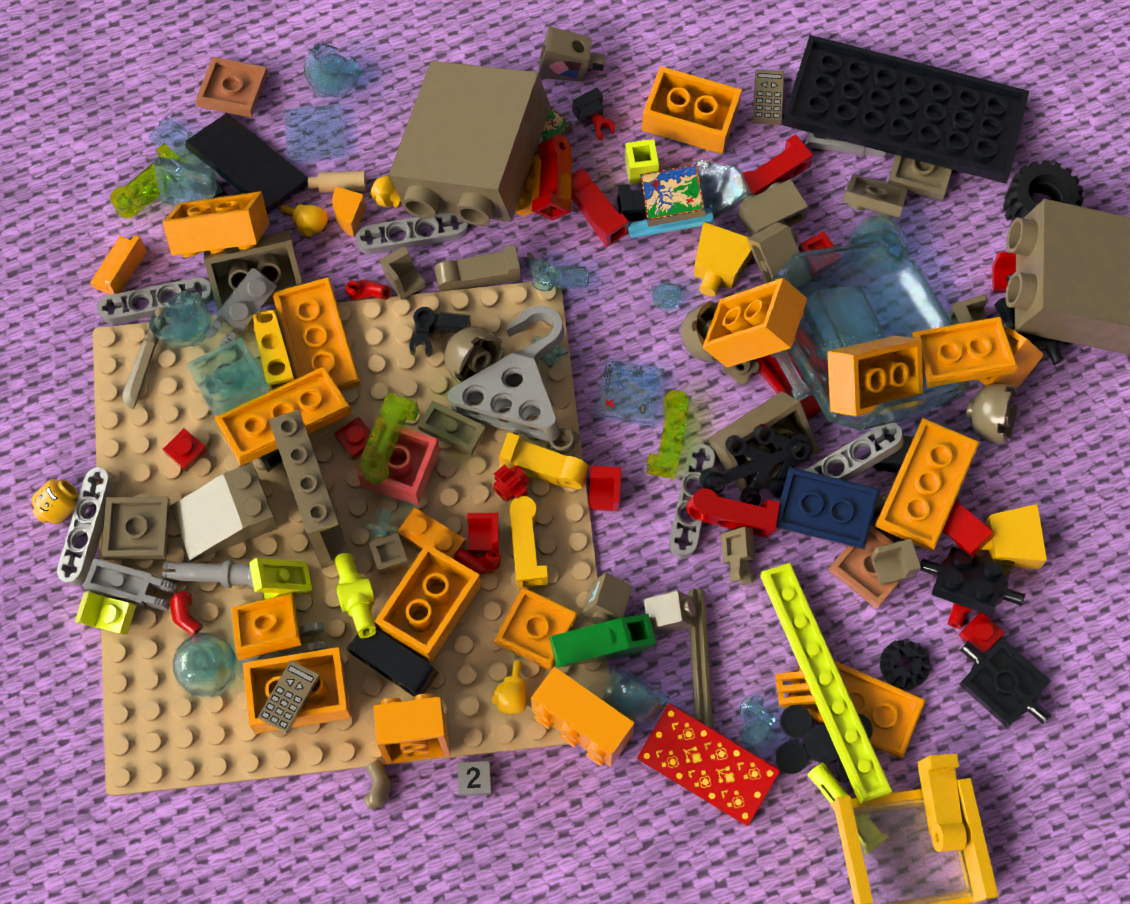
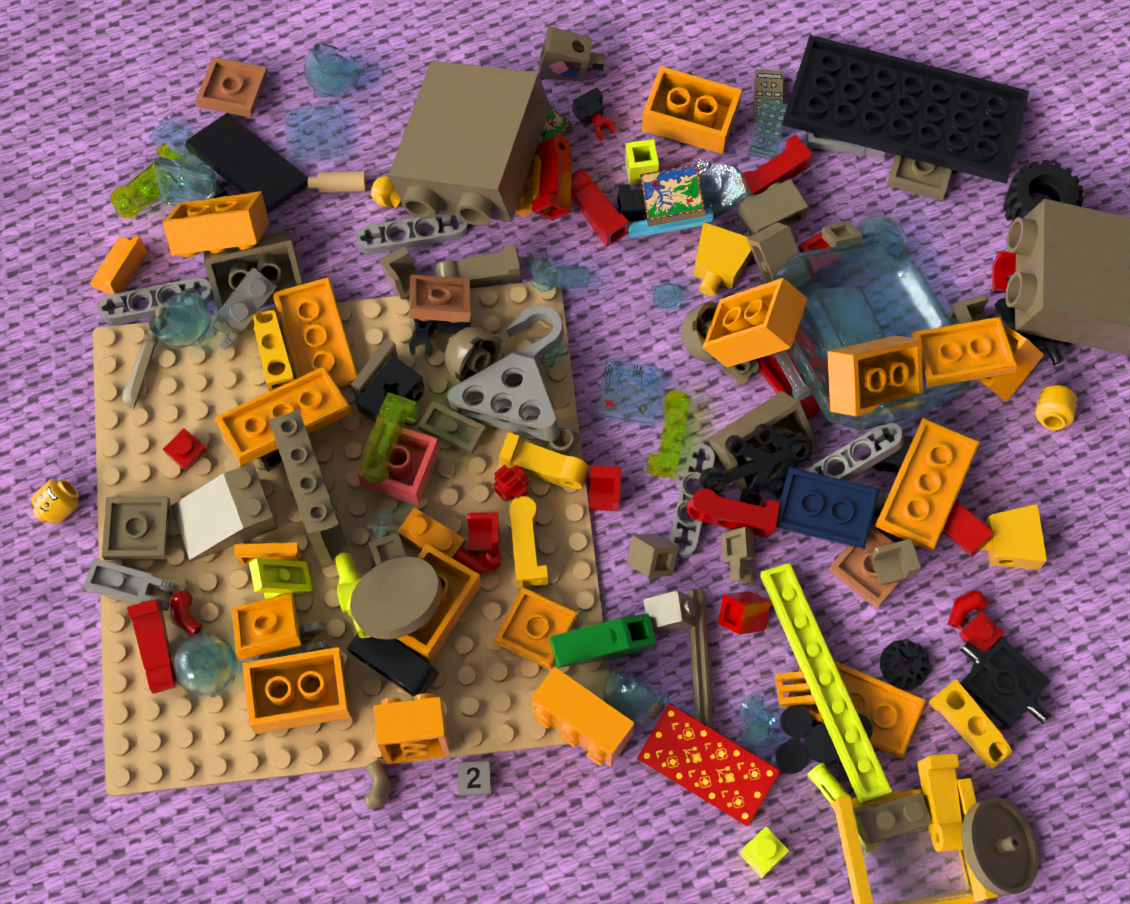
light grey beam [57,467,116,586] -> none
neon yellow slope [75,592,136,636] -> none
light grey pin [162,560,254,589] -> none
clear light blue brick [186,337,270,422] -> none
dark tan tile [258,660,320,734] -> none
yellow piece [280,204,328,237] -> none
light orange brick [332,186,366,237] -> none
red plate [334,416,374,460] -> none
red arm [345,280,391,300] -> none
yellow piece [492,660,526,714] -> none
dark tan brick [582,573,633,624] -> none
dark tan plate [843,174,908,218] -> none
black plate [920,546,1026,616] -> none
dark tan cylinder [966,383,1018,445] -> none
none -> red leg [127,599,177,694]
none -> light orange tile [234,542,302,565]
none -> dark tan piece [350,557,443,639]
none -> dark tan tile [351,338,398,397]
none -> black brick [355,356,424,425]
none -> nougat plate [409,275,471,323]
none -> dark tan panel [627,534,679,577]
none -> red panel [718,591,771,635]
none -> neon yellow brick [740,826,789,878]
none -> clear light blue tile [747,98,788,160]
none -> dark tan plate [822,220,863,252]
none -> dark tan plate [859,792,933,844]
none -> yellow leg [928,679,1012,769]
none -> dark tan piece [962,797,1039,896]
none -> yellow head [1035,385,1078,430]

